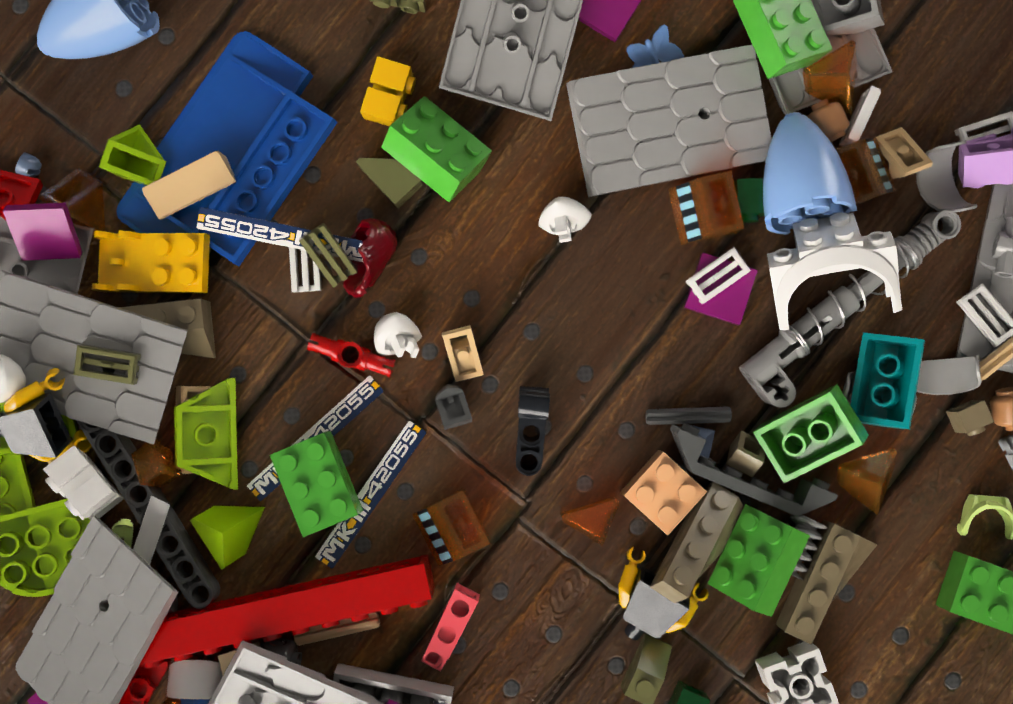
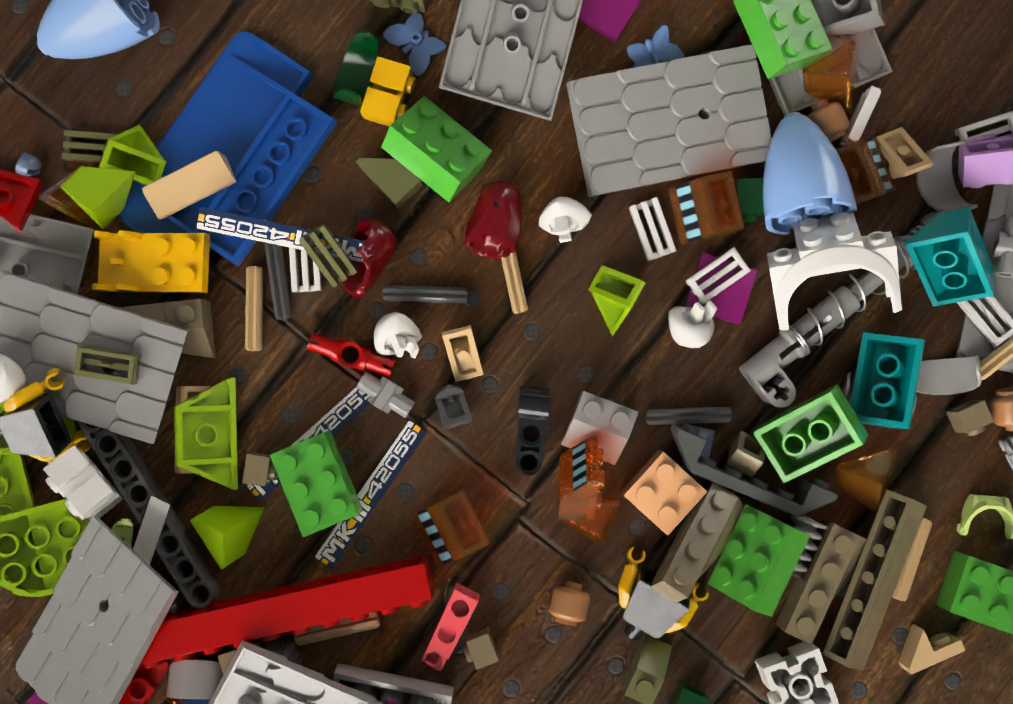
magenta tile [3,203,83,261] -> none
clear orange brick [131,439,182,488] -> none
none -> lime slope [60,166,135,229]
none -> olive tile [62,130,118,163]
none -> dark tan plate [242,452,278,487]
none -> tan axle [245,266,263,351]
none -> dark grey axle [264,242,292,320]
none -> dark green piece [332,31,378,106]
none -> light grey axle [356,371,415,418]
none -> medium blue piece [383,12,446,76]
none -> dark grey axle [383,285,468,303]
none -> dark tan plate [463,627,499,670]
none -> dark red piece [464,180,522,259]
none -> tan axle [501,251,528,314]
none -> medium nougat head [549,581,590,627]
none -> clear orange slope [558,436,605,521]
none -> light grey slope [561,391,639,465]
none -> lime slope [588,265,645,337]
none -> white tile [629,197,676,261]
none -> white piece [668,301,717,348]
none -> dark tan brick [823,489,927,670]
none -> tan axle [892,518,932,601]
none -> tan slope [898,624,966,674]
none -> teal slope [905,207,995,307]

